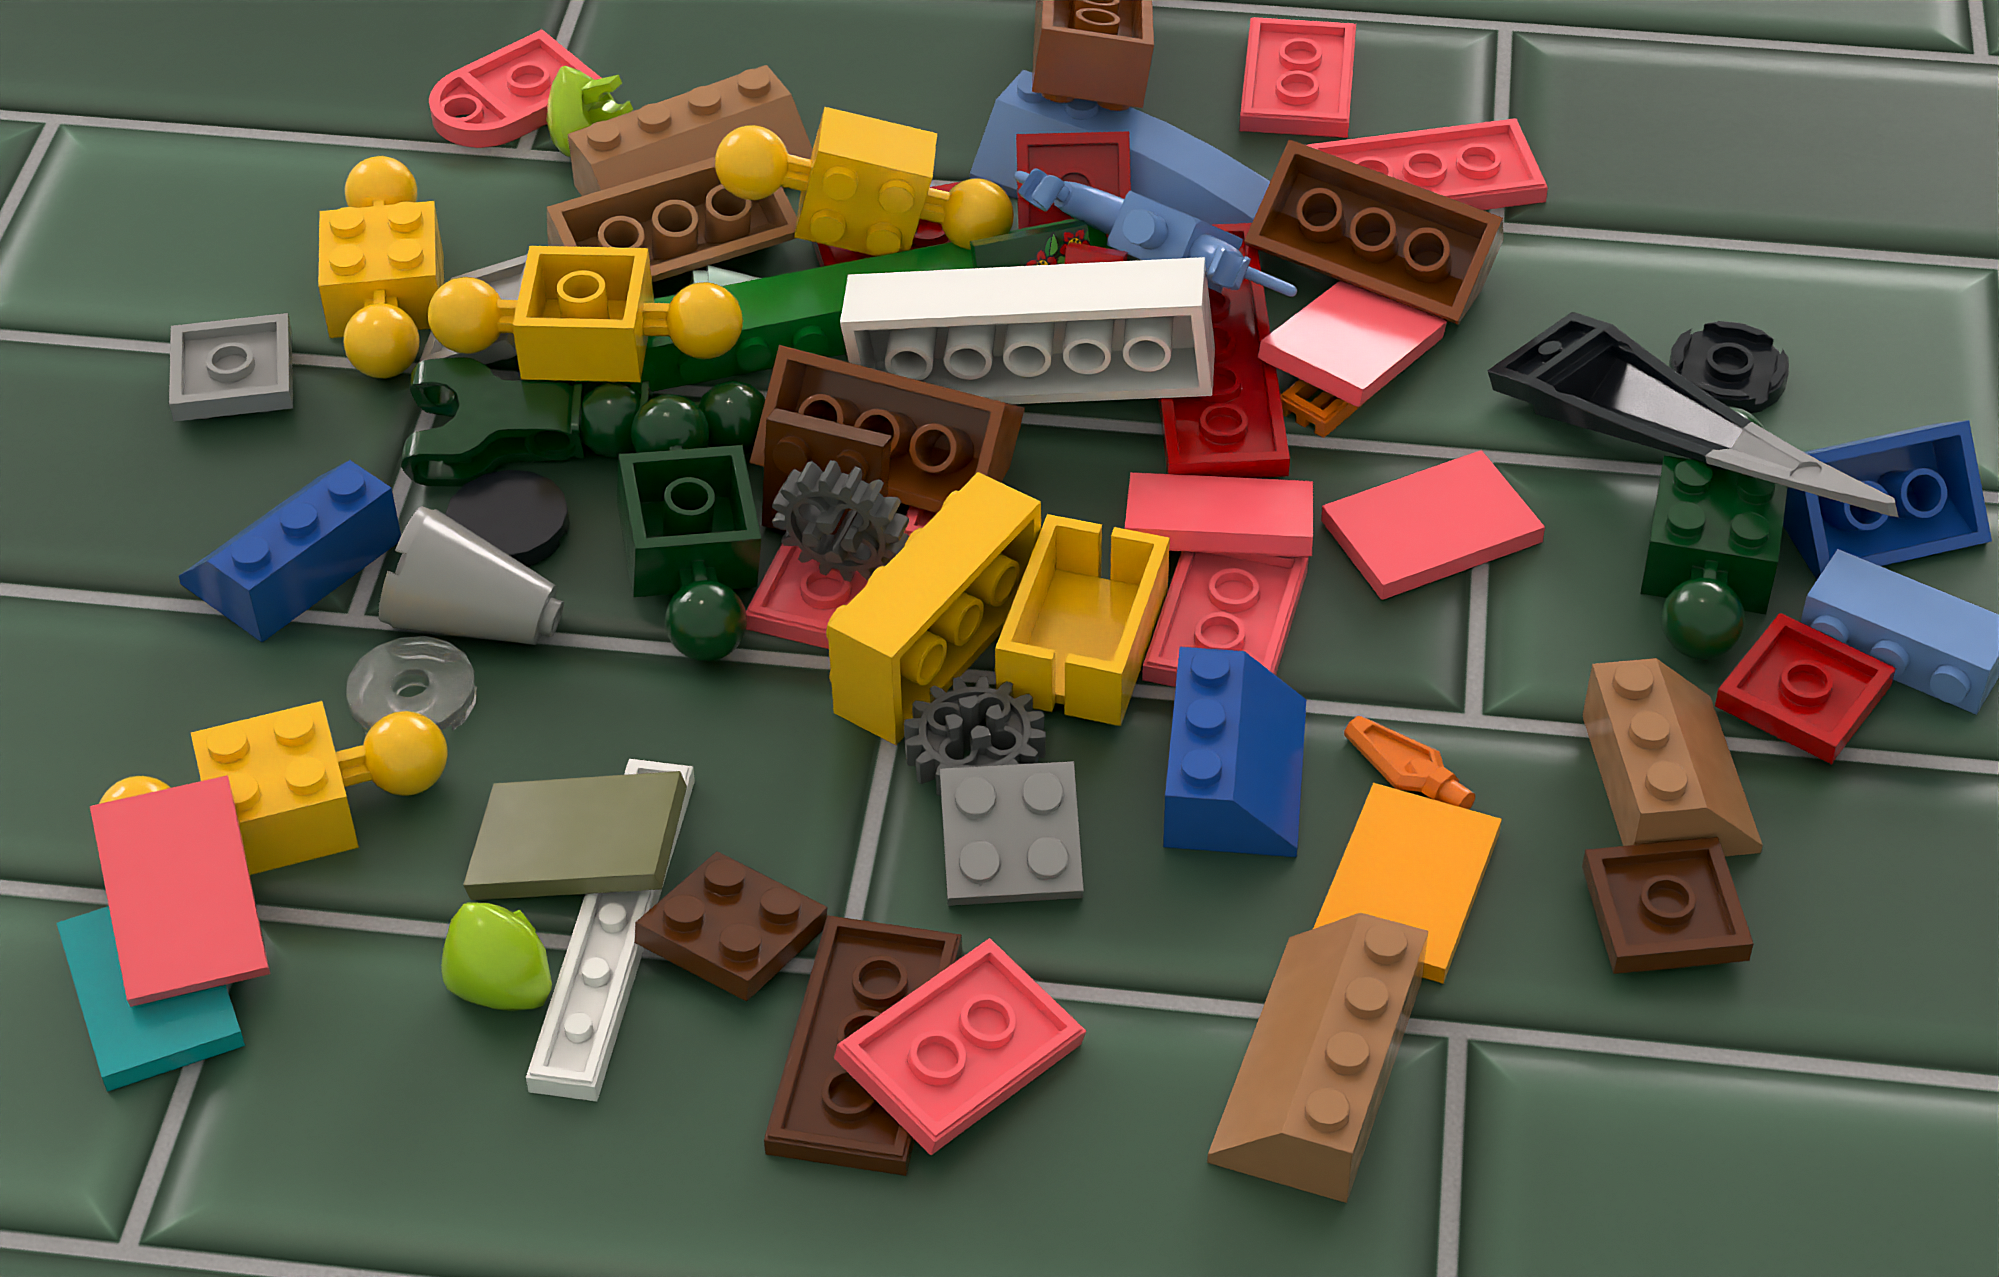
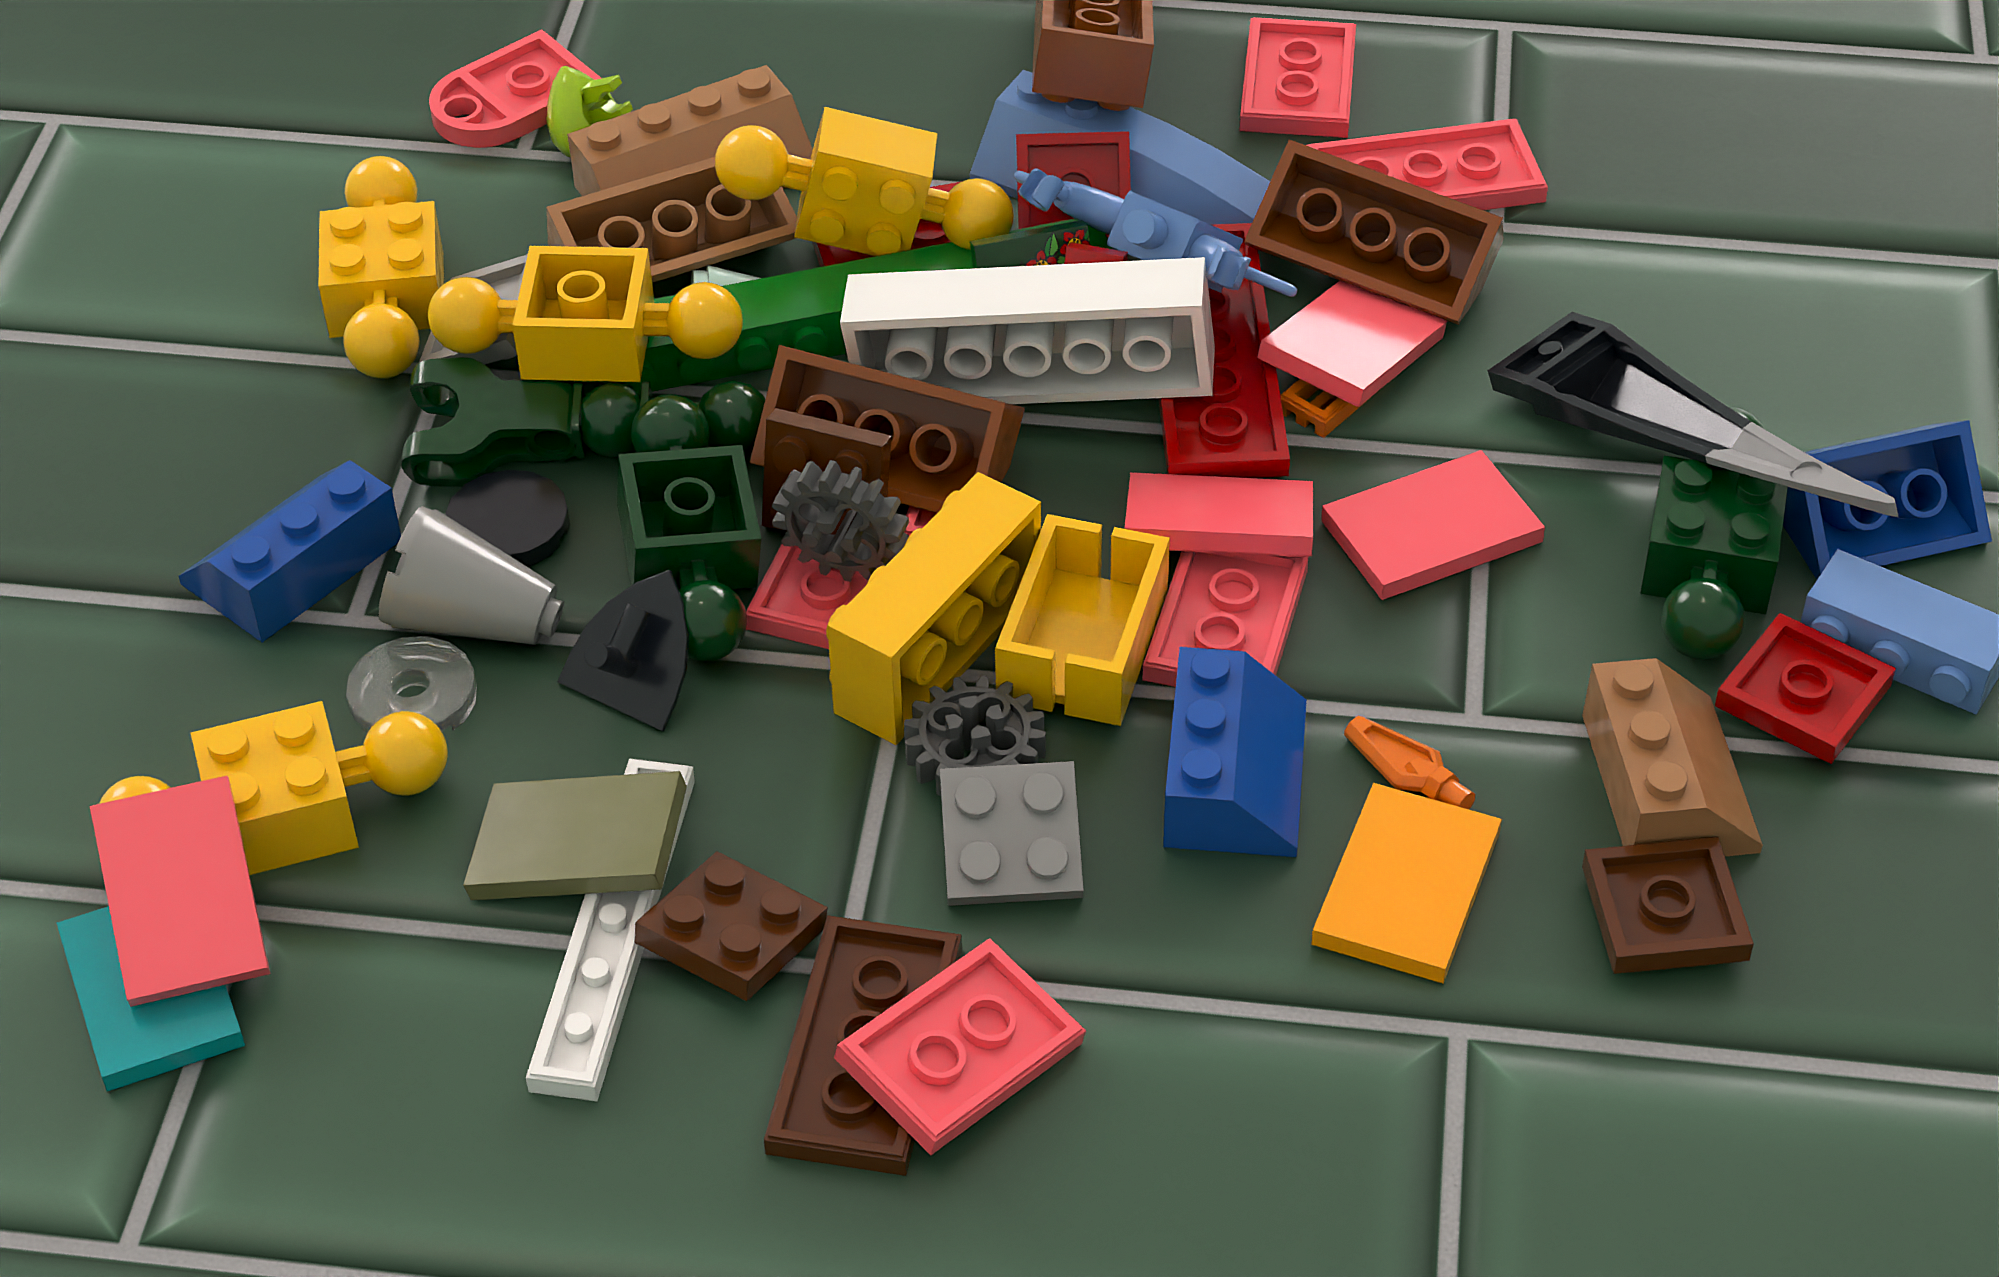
light grey plate [169,313,293,422] -> none
lime piece [441,902,552,1011] -> none
medium nougat slope [1207,912,1428,1203] -> none
black tile [1669,321,1789,414] -> none
none -> black shield [557,570,689,731]

